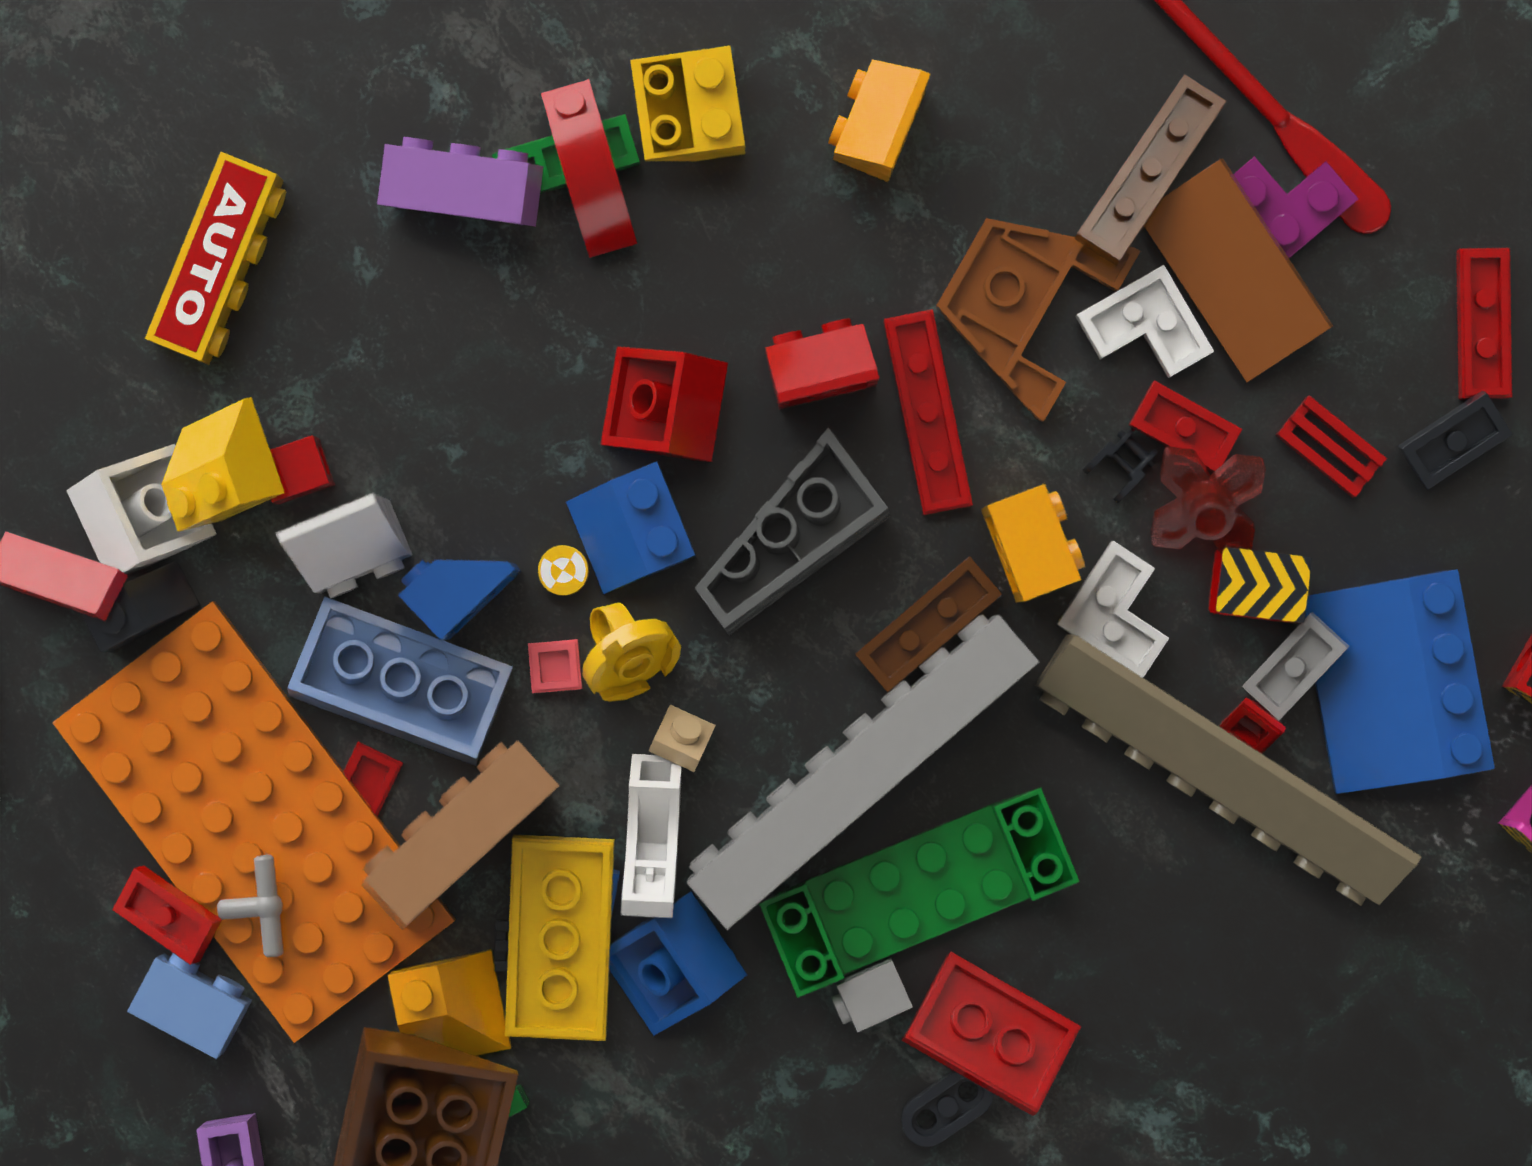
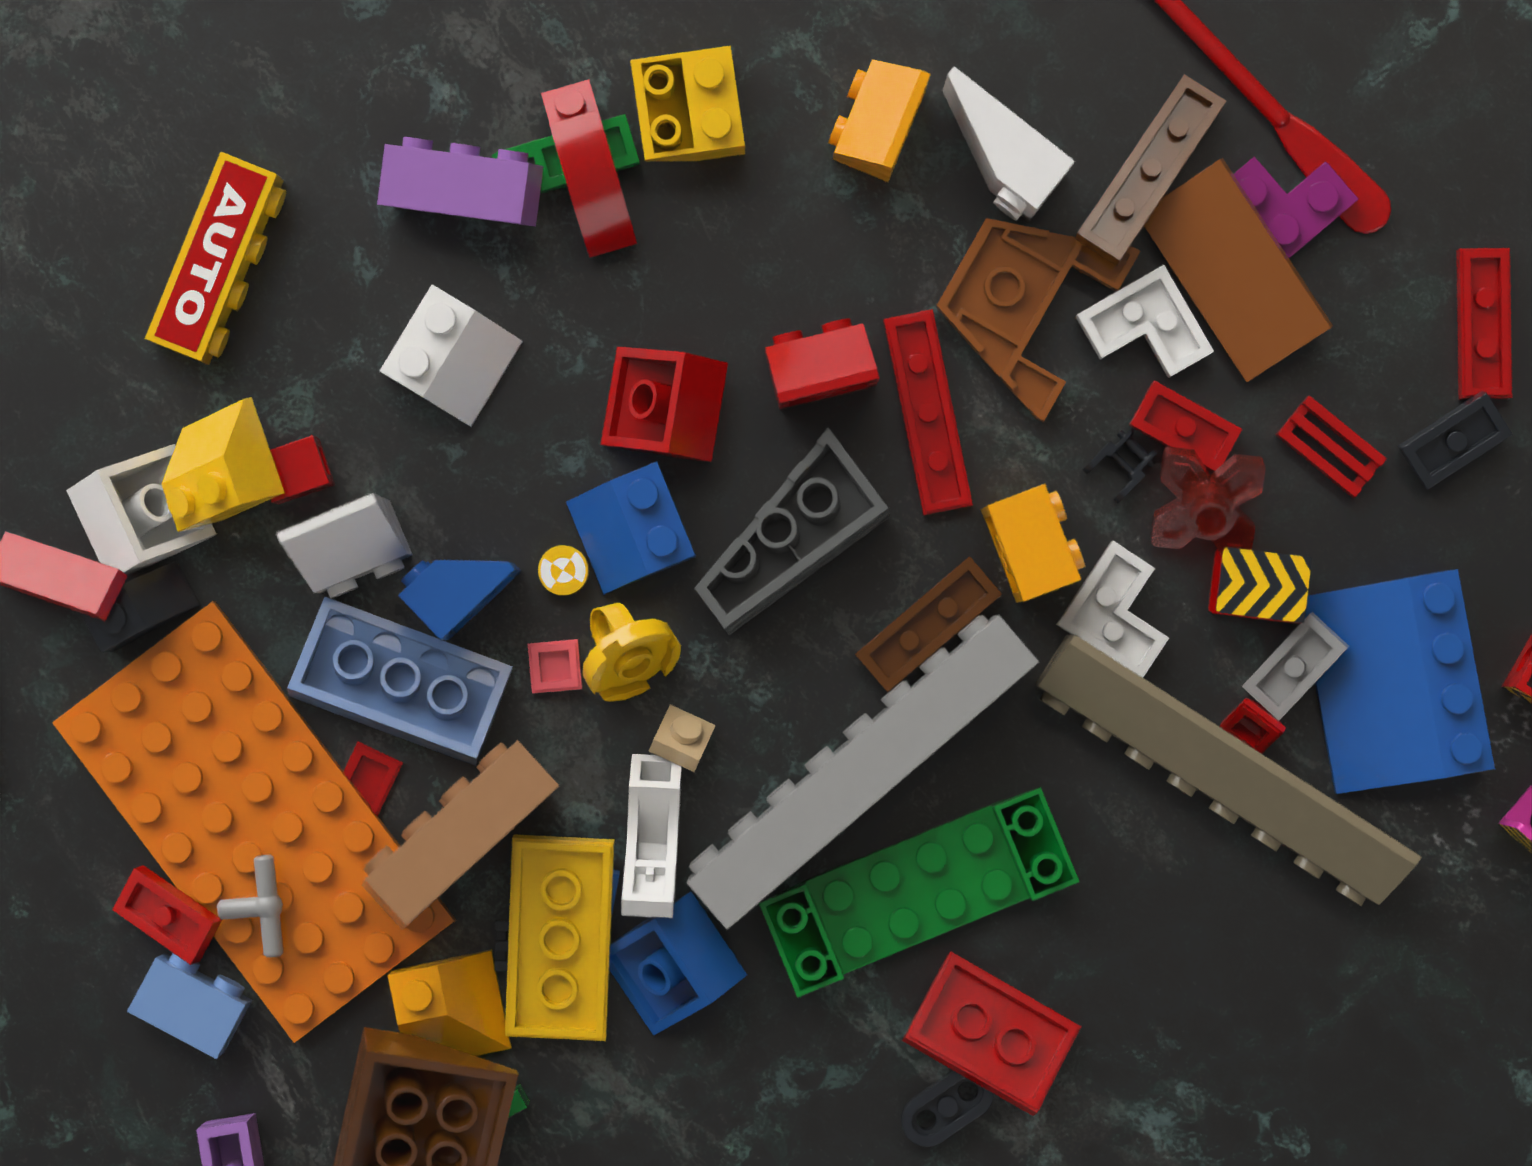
light grey brick [831,957,913,1032] -> none
none -> white slope [380,285,523,427]
none -> white slope [942,67,1075,221]

